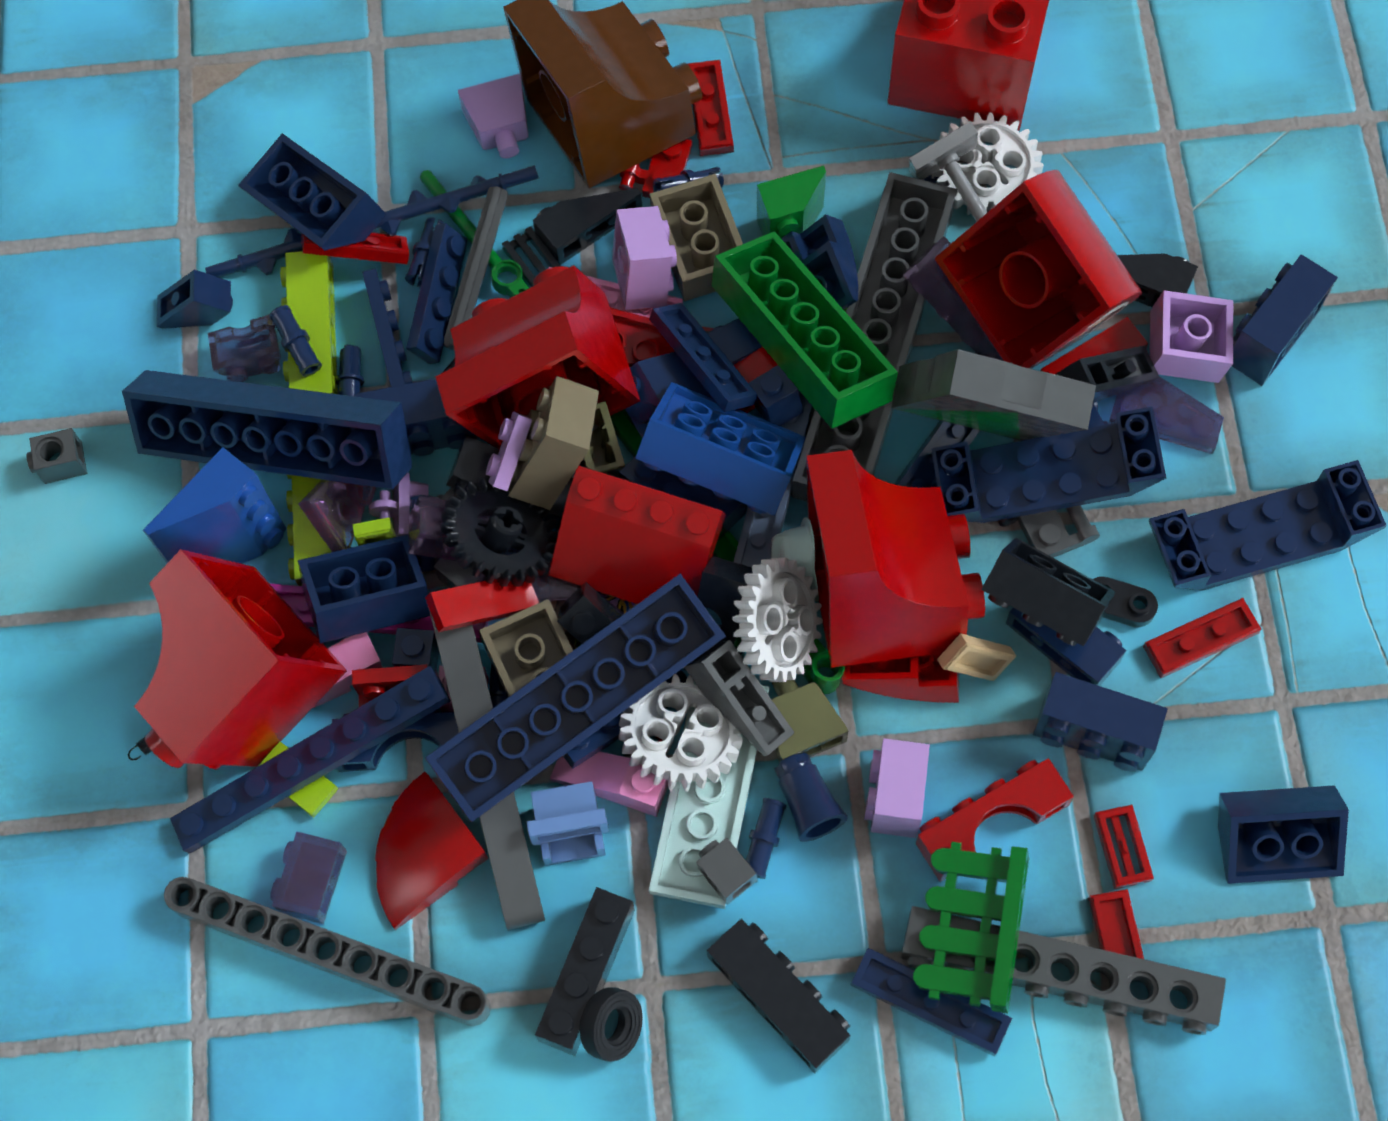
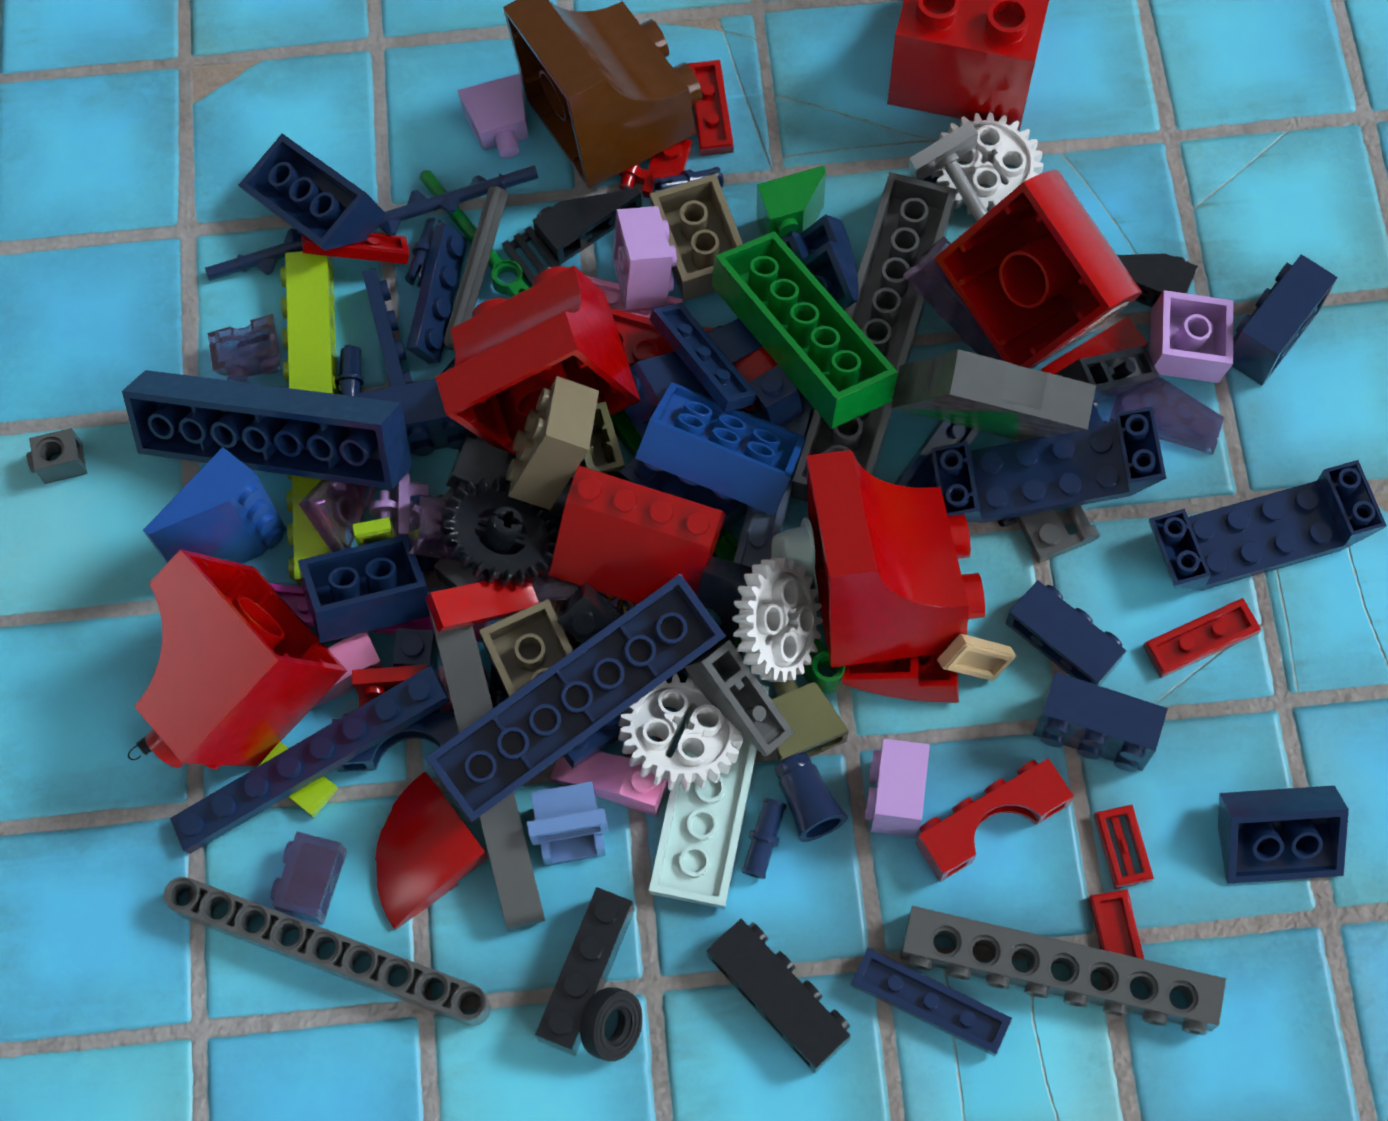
dark blue slope [156,269,233,329] -> none
dark blue pin [269,305,322,377] -> none
lavender plate [486,412,532,491] -> none
dark grey brick [696,838,757,905] -> none
green fence [913,842,1029,1014] -> none
black brick [981,538,1116,646] -> none
black plate [1093,577,1158,627] -> none

